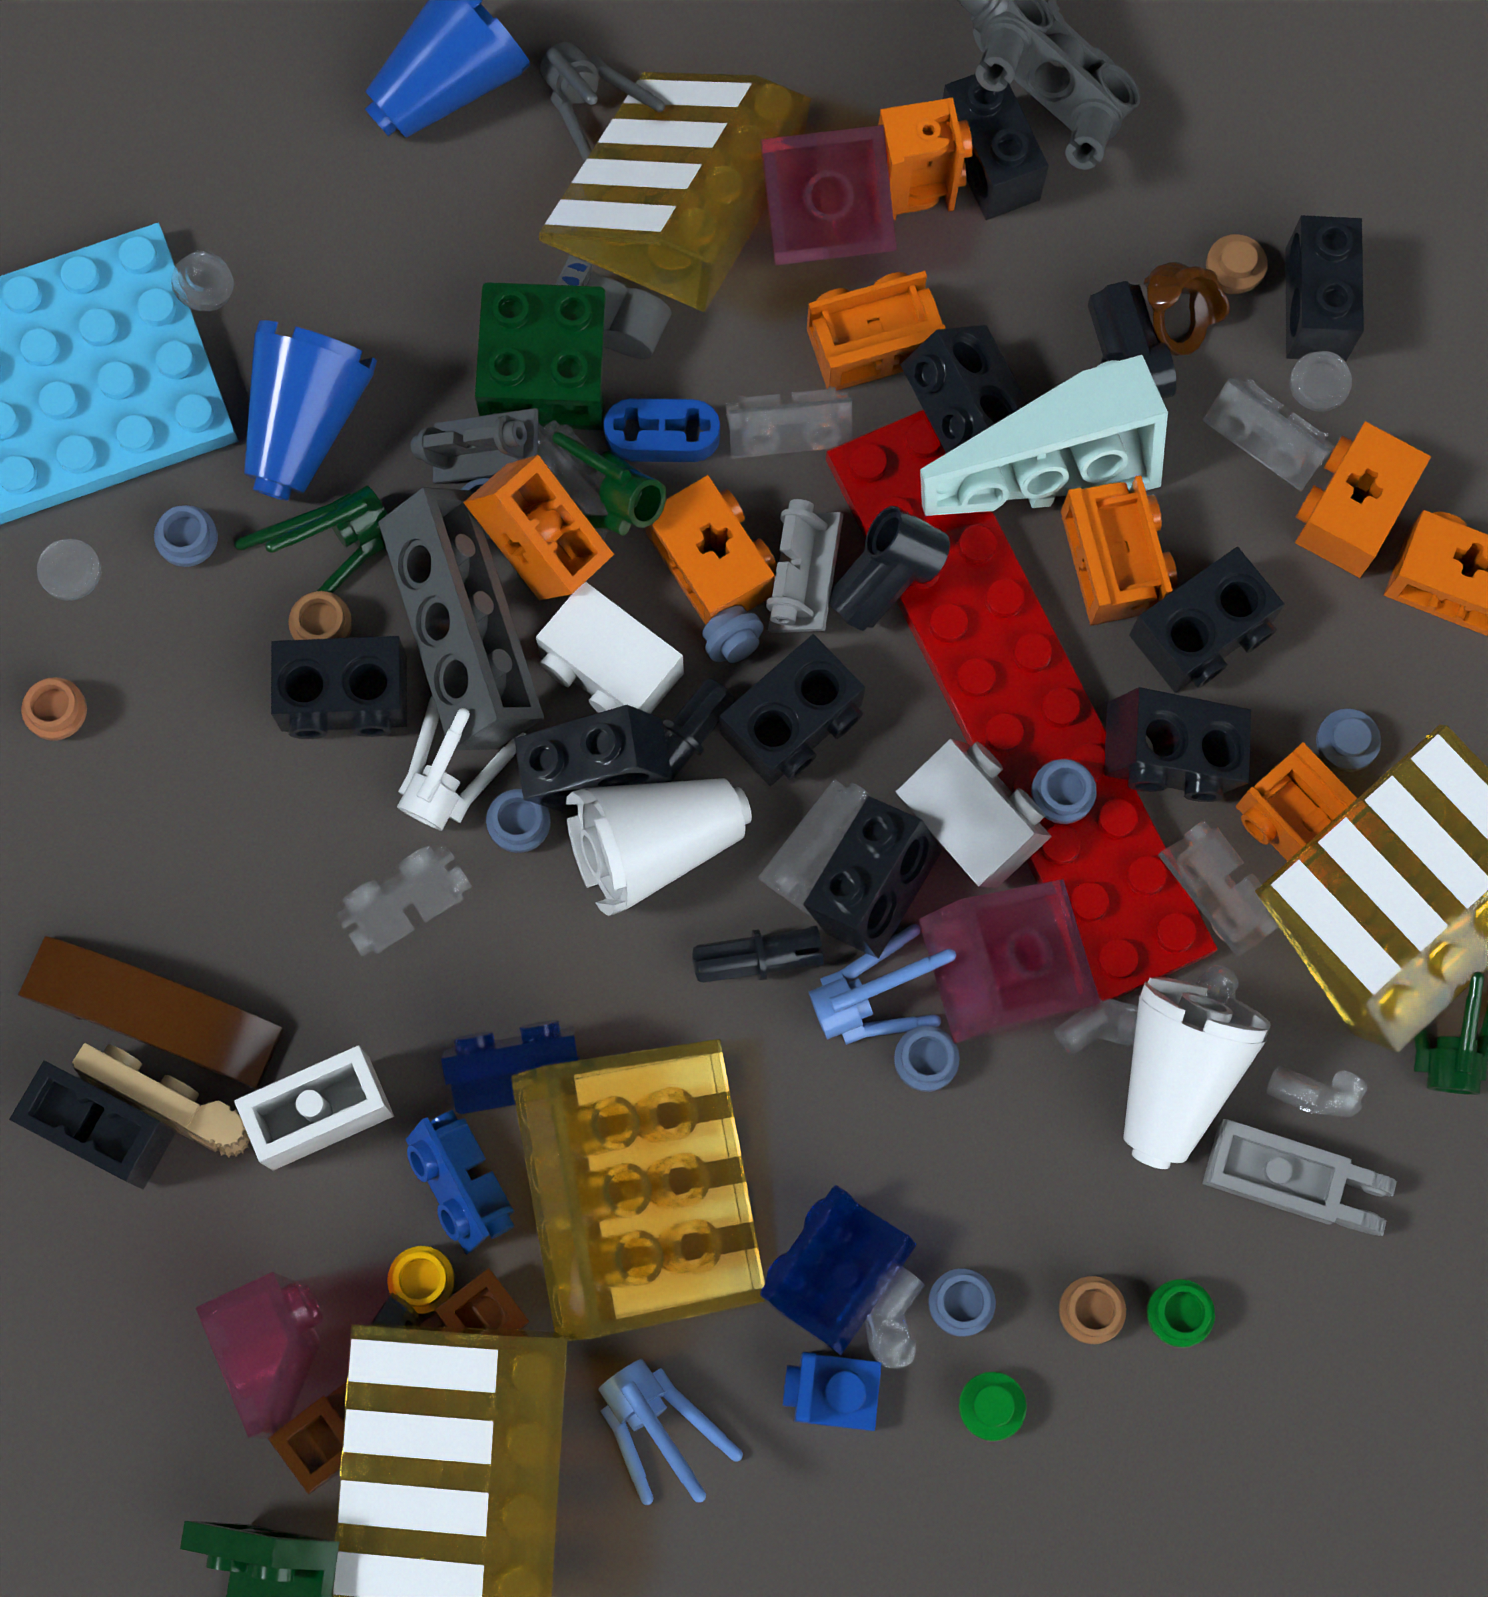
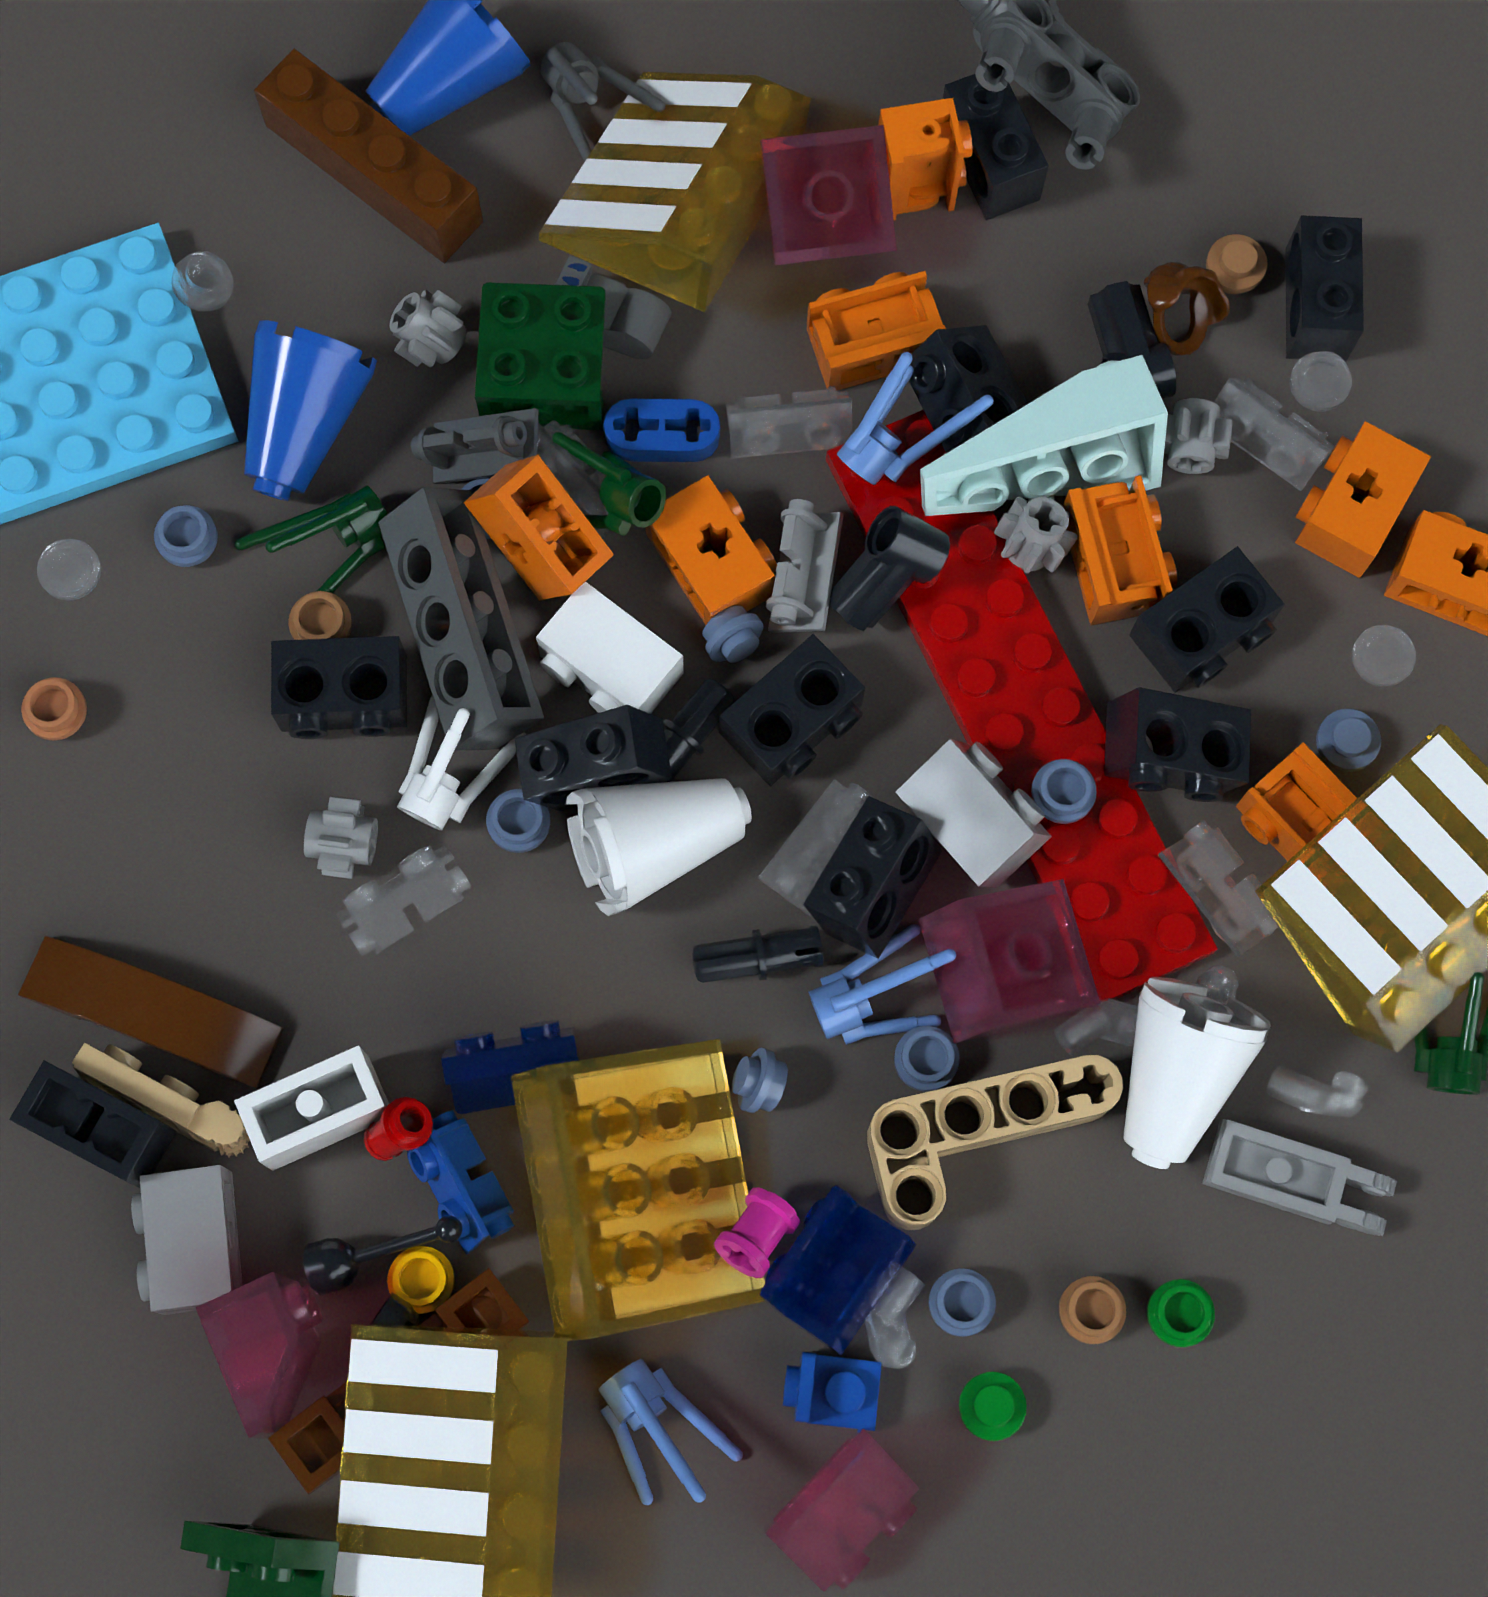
none -> light grey brick [131,1165,244,1315]
none -> reddish brown brick [254,48,483,264]
none -> black hinge [303,1216,462,1296]
none -> light grey gear [304,796,378,879]
none -> red pin [364,1097,433,1161]
none -> light grey gear [390,289,466,367]
none -> dark pink bush [714,1187,800,1278]
none -> sand blue plate [732,1048,788,1113]
none -> clear pink slope [763,1429,919,1592]
none -> medium blue plant [837,352,993,485]
none -> tan beam [867,1055,1123,1230]
none -> light grey gear [994,495,1078,574]
none -> light grey gear [1164,398,1233,474]
none -> clear plate [1351,625,1416,687]

